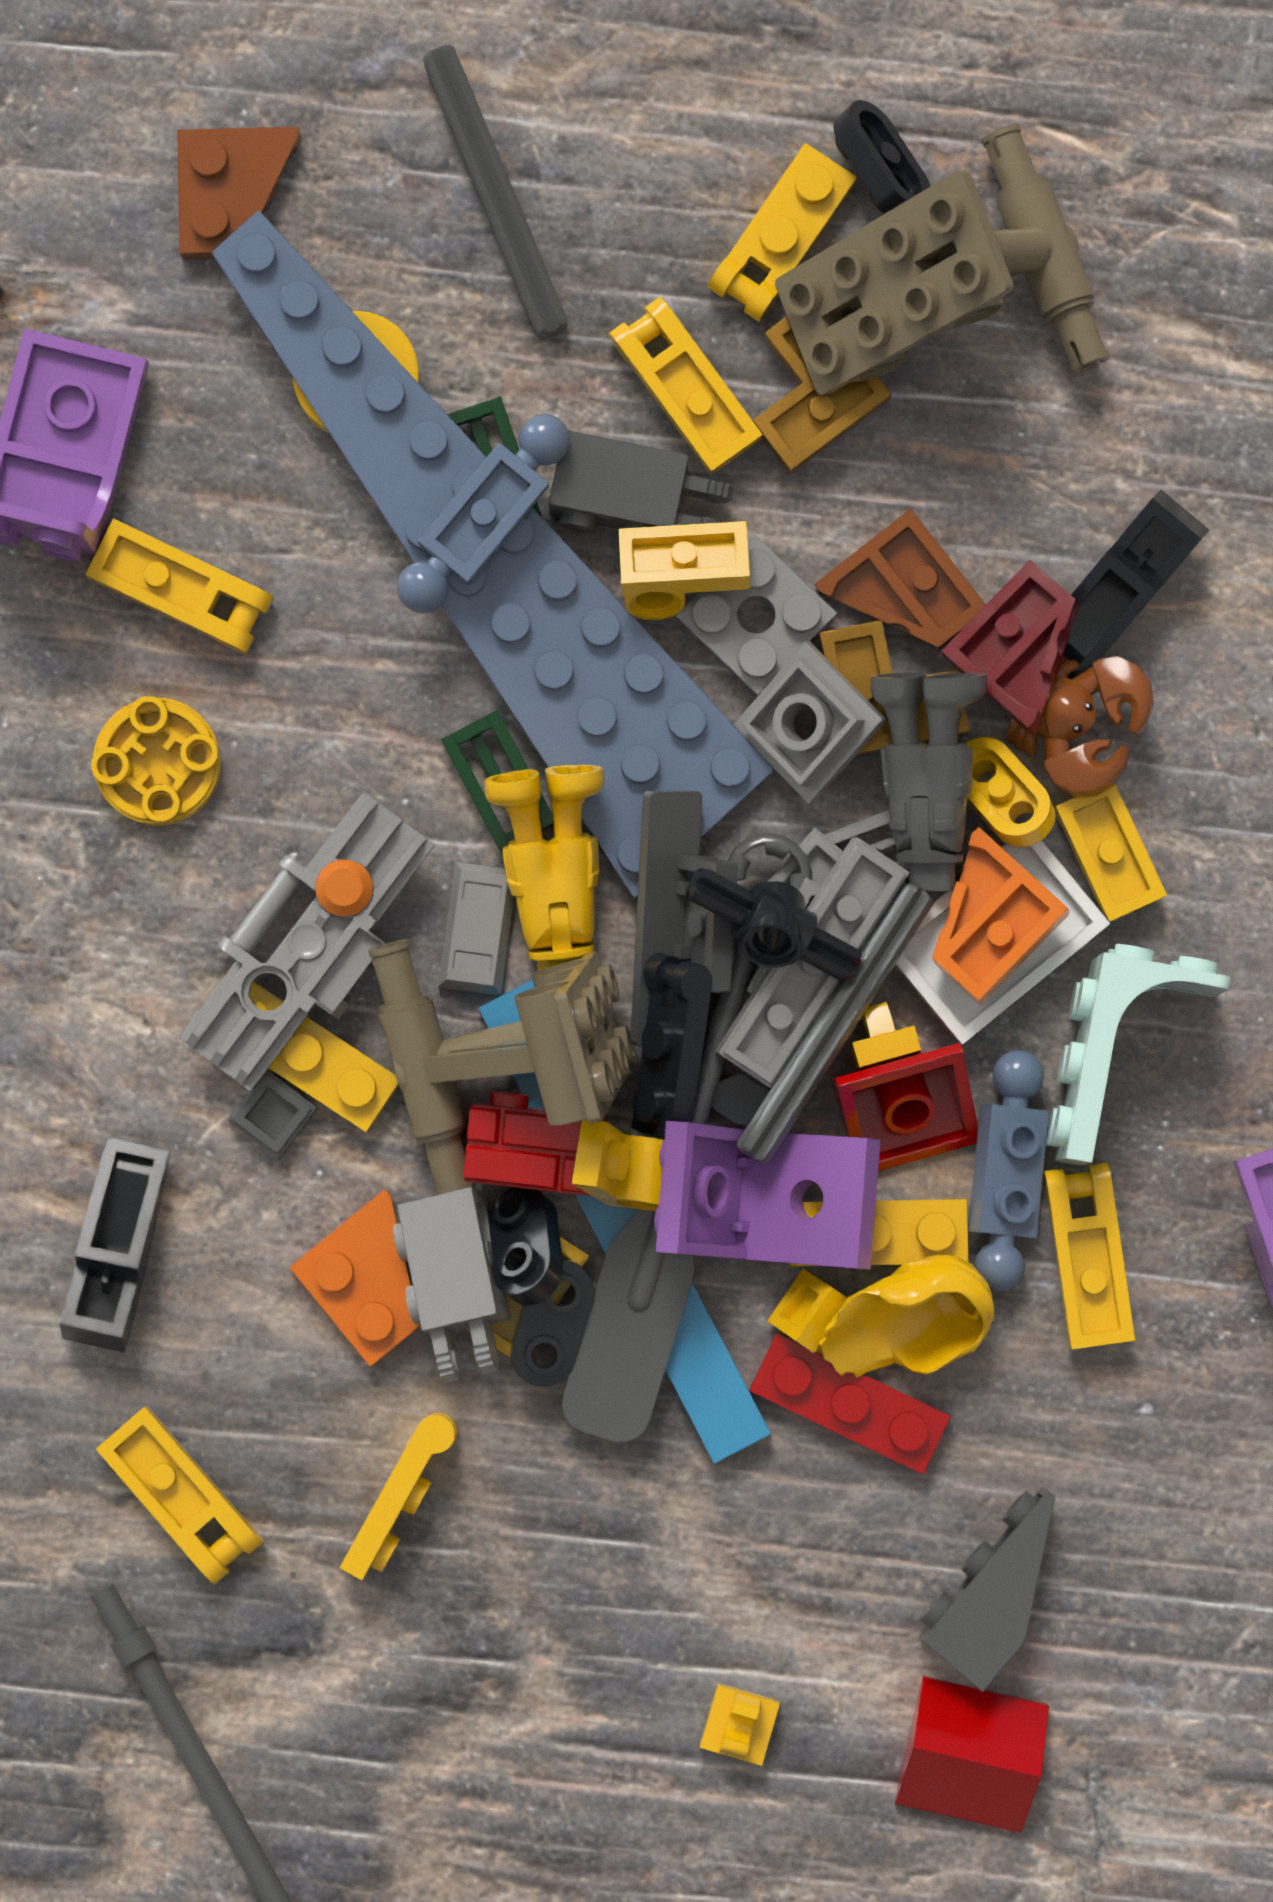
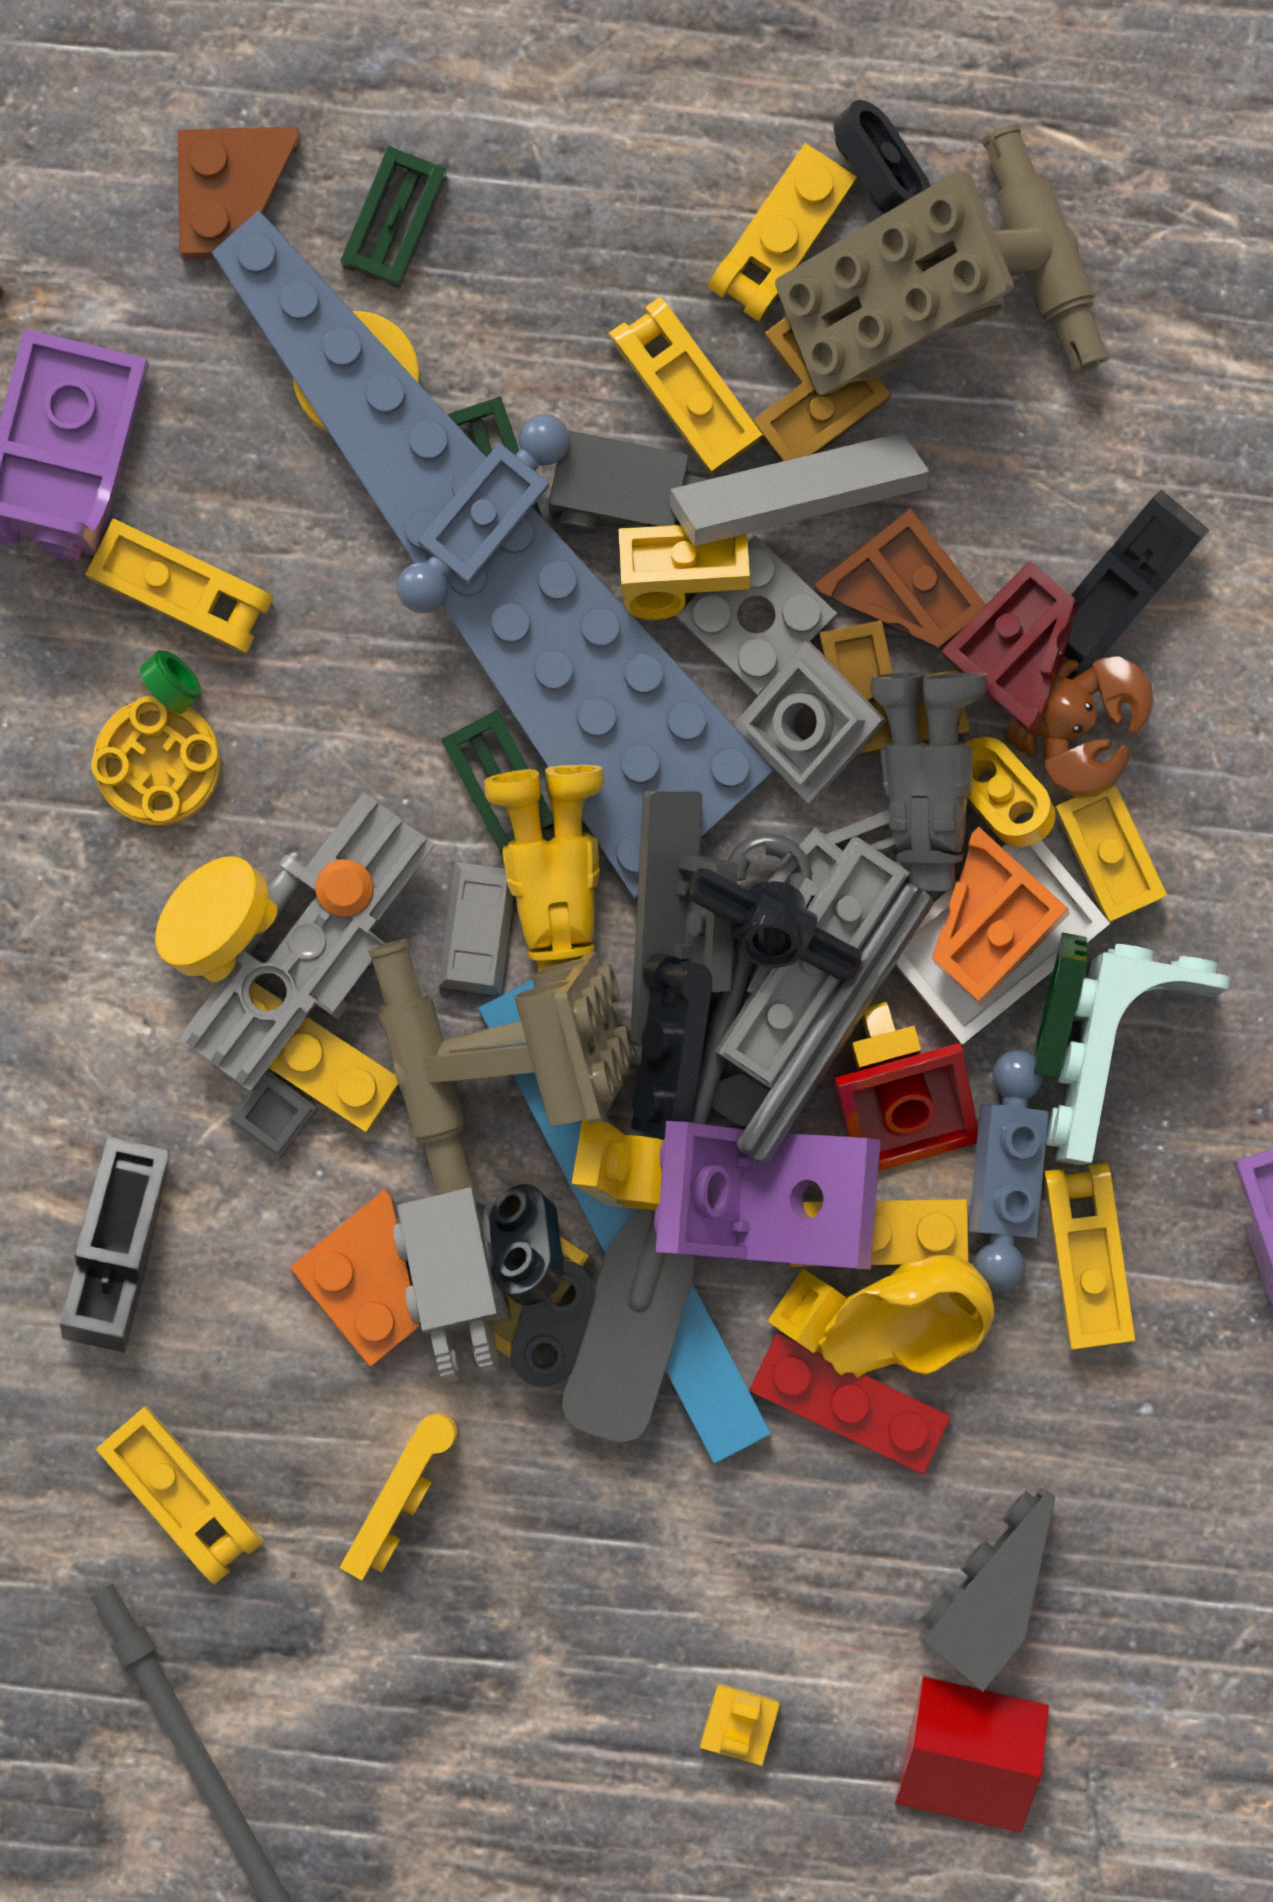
dark grey axle [423,45,568,339] -> none
red brick [463,1091,609,1196] -> none
none -> green tile [140,650,201,714]
none -> yellow tile [155,856,277,983]
none -> dark green tile [340,146,447,289]
none -> light grey tile [669,432,930,546]
none -> dark green tile [1034,932,1087,1078]

